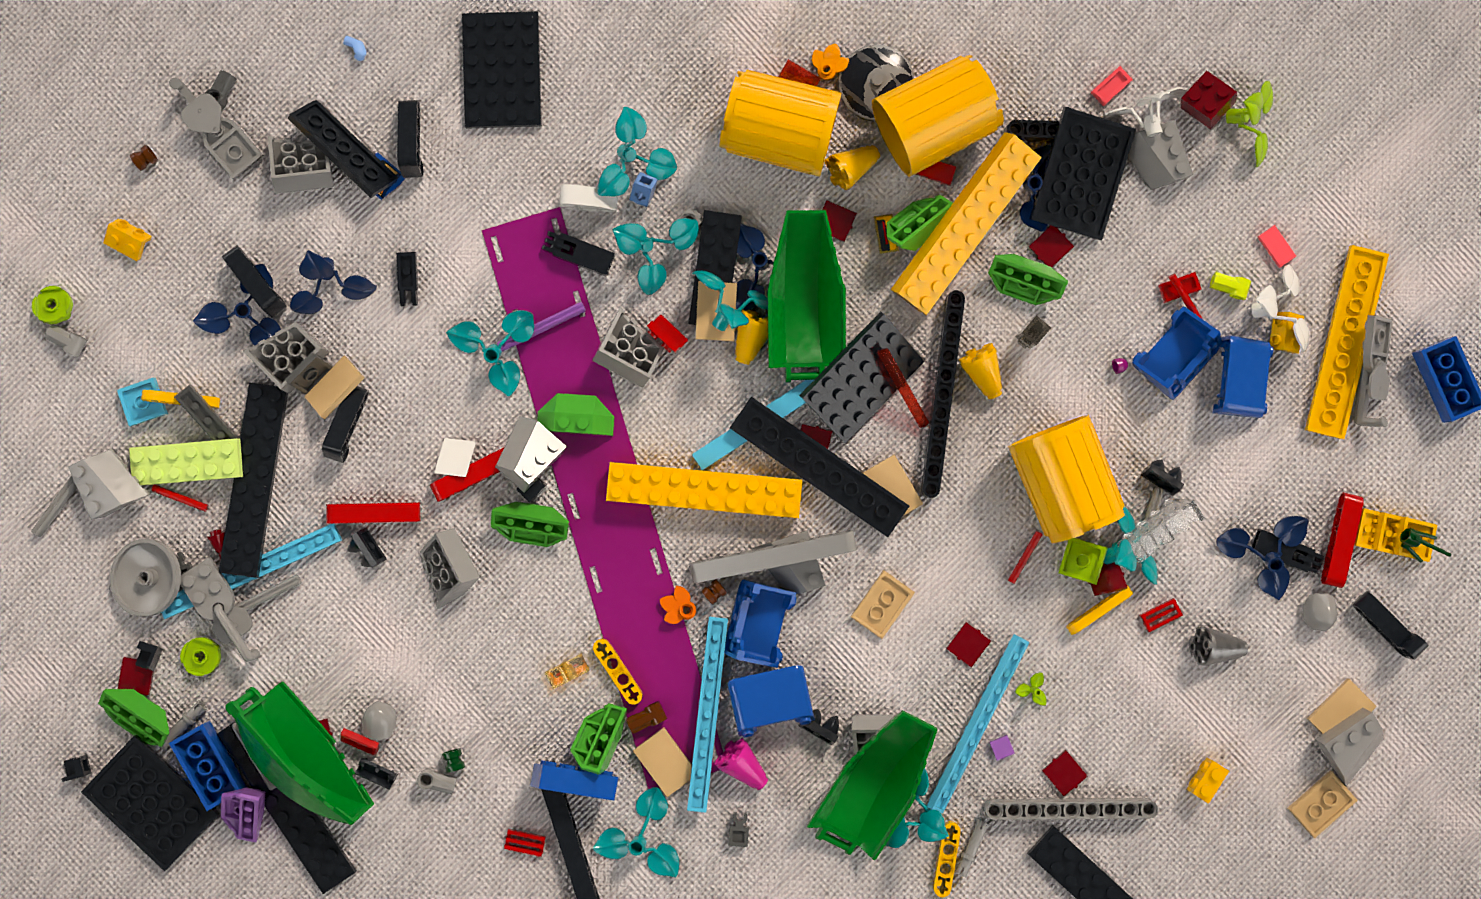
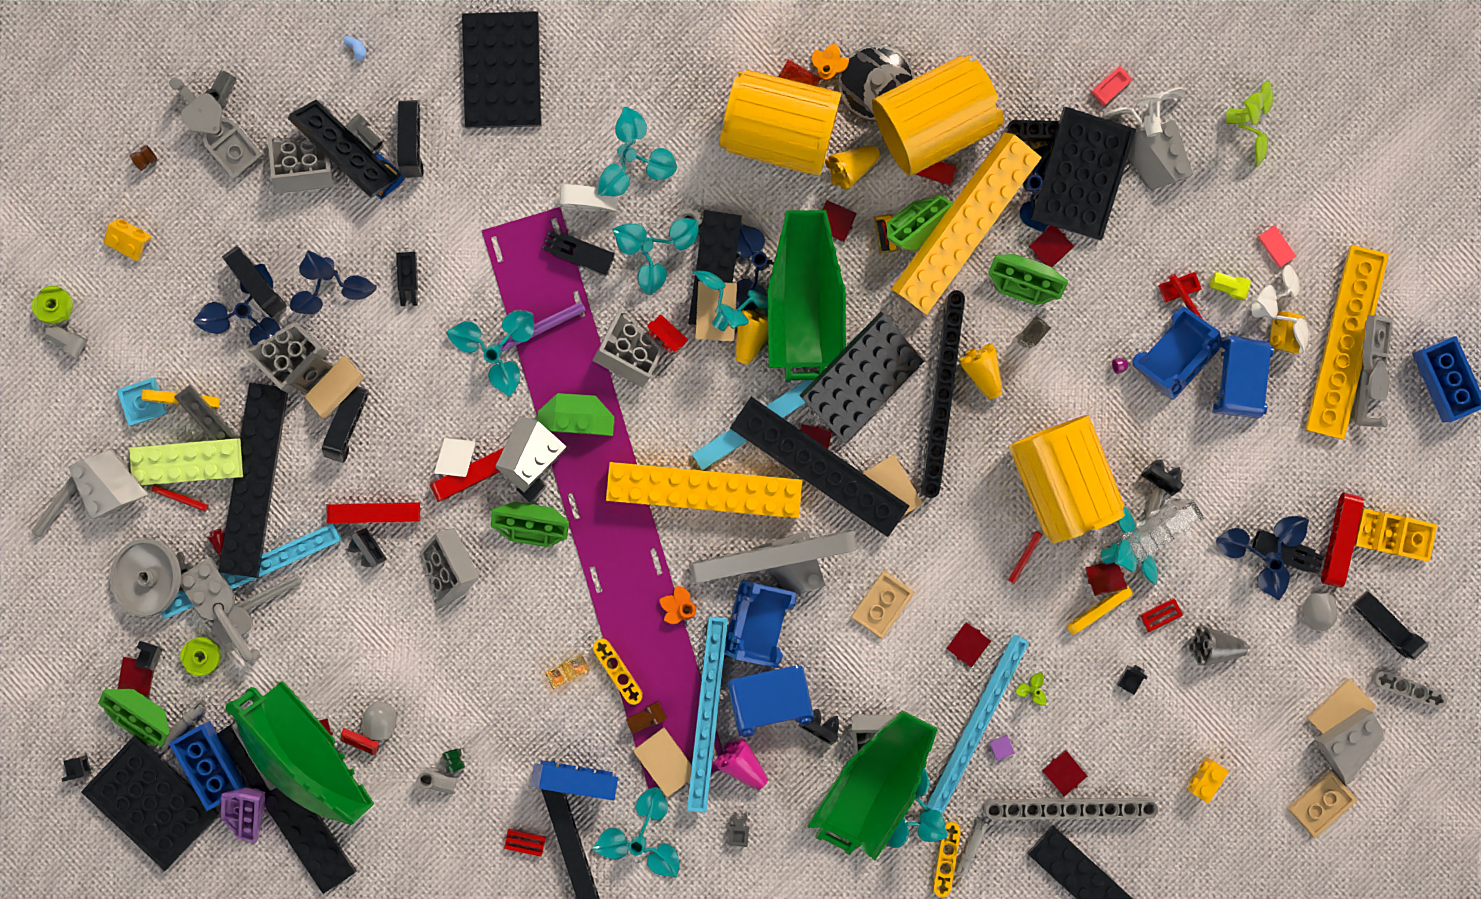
black hinge [355,758,398,790] -> none
bright green wedge [570,703,627,775] -> none
medium blue brick [629,172,658,207] -> none
reddish brown wheel [701,579,728,605] -> none
clear red axle [878,348,929,428] -> none
lime plate [1058,538,1108,585] -> none
dark red brick [1181,70,1237,130] -> none
dark green plant [1400,527,1452,563] -> none
none -> dark grey piece [345,113,384,152]
none -> black bracket [1116,665,1148,695]
none -> light grey beam [1372,670,1447,709]

